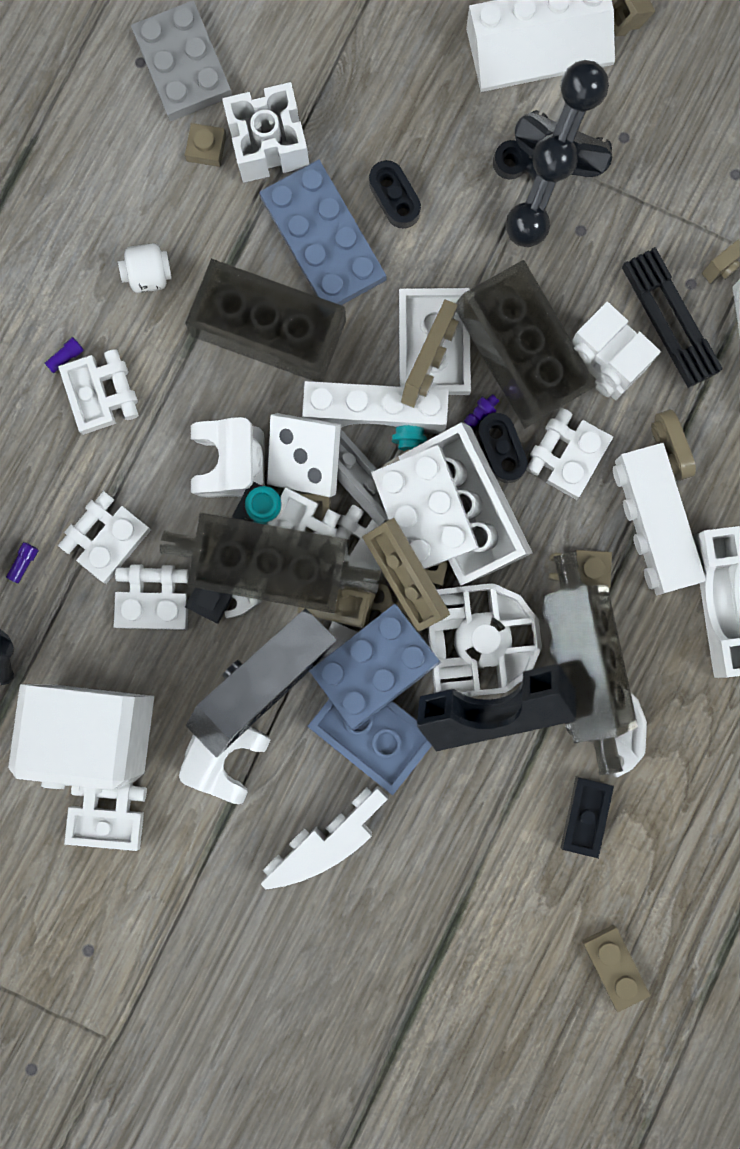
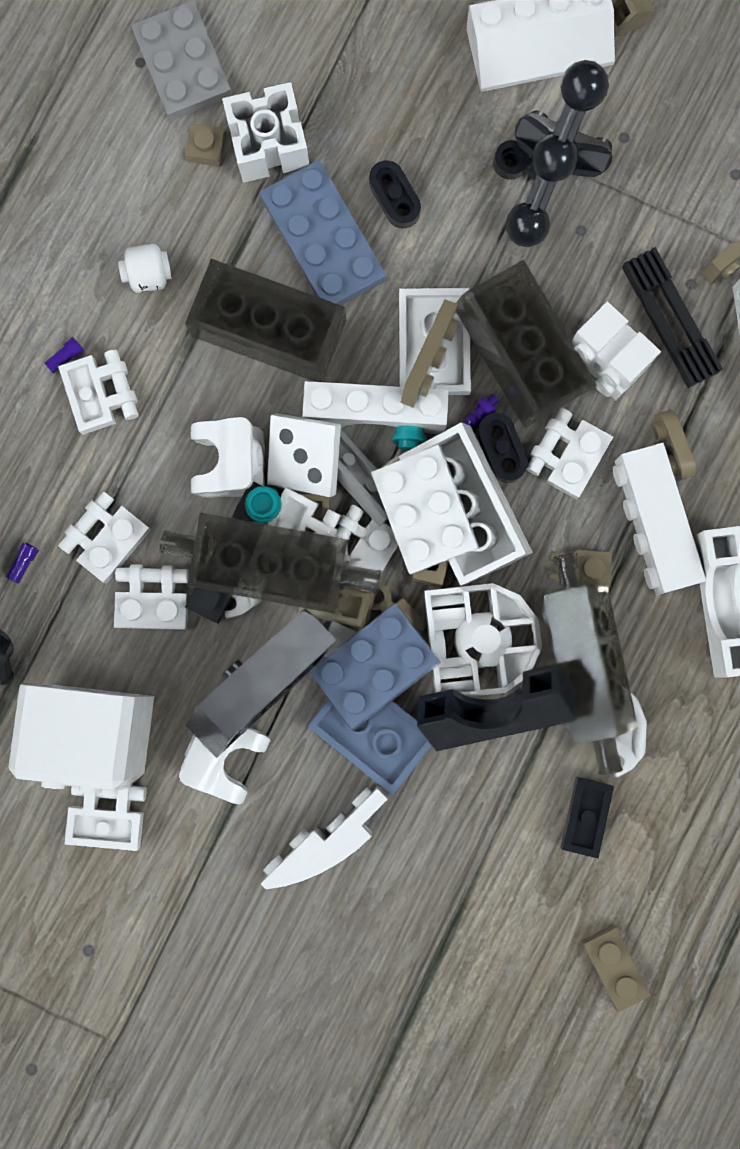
dark tan plate [362,518,450,632] -> none

